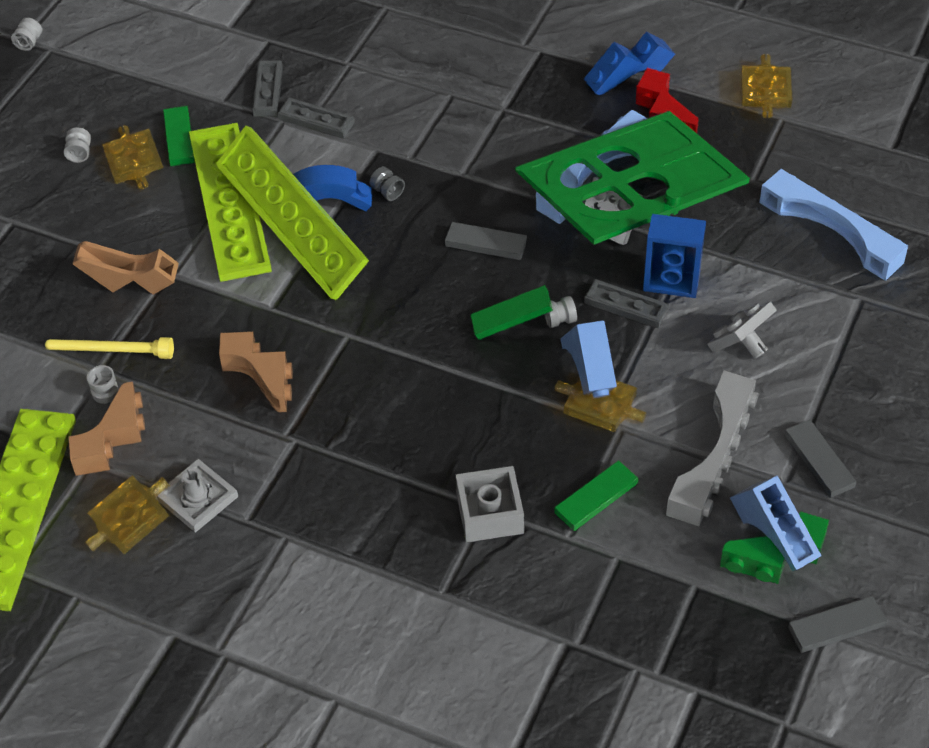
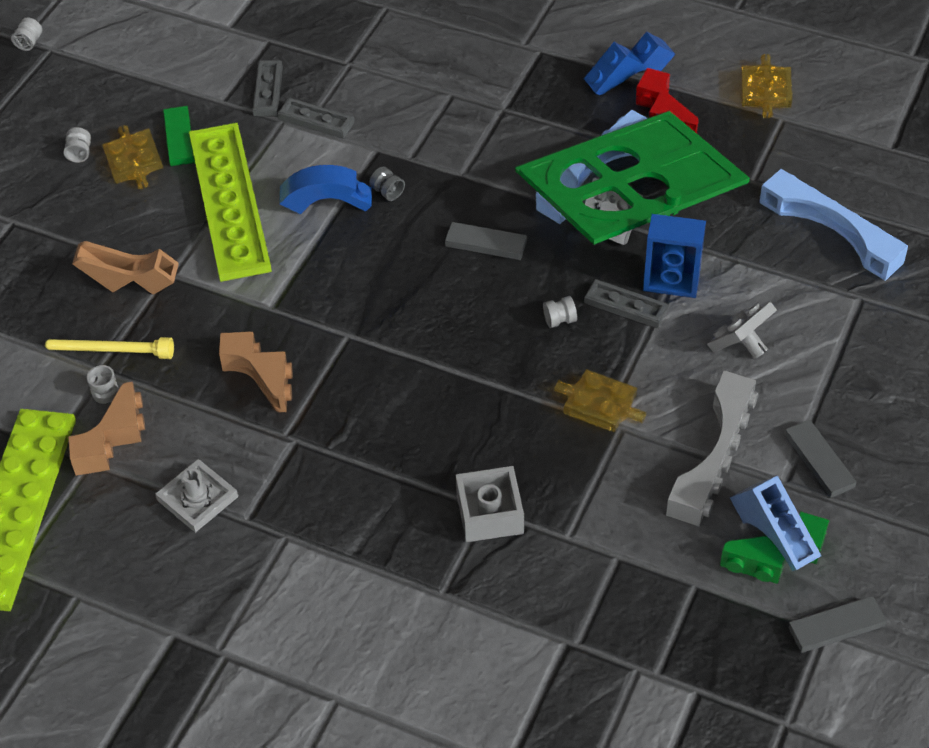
clear yellow plate [85,475,170,554] -> none
lime plate [216,126,369,300] -> none
green tile [471,285,553,340] -> none
green tile [554,460,638,531] -> none
medium blue arch [560,320,617,398] -> none

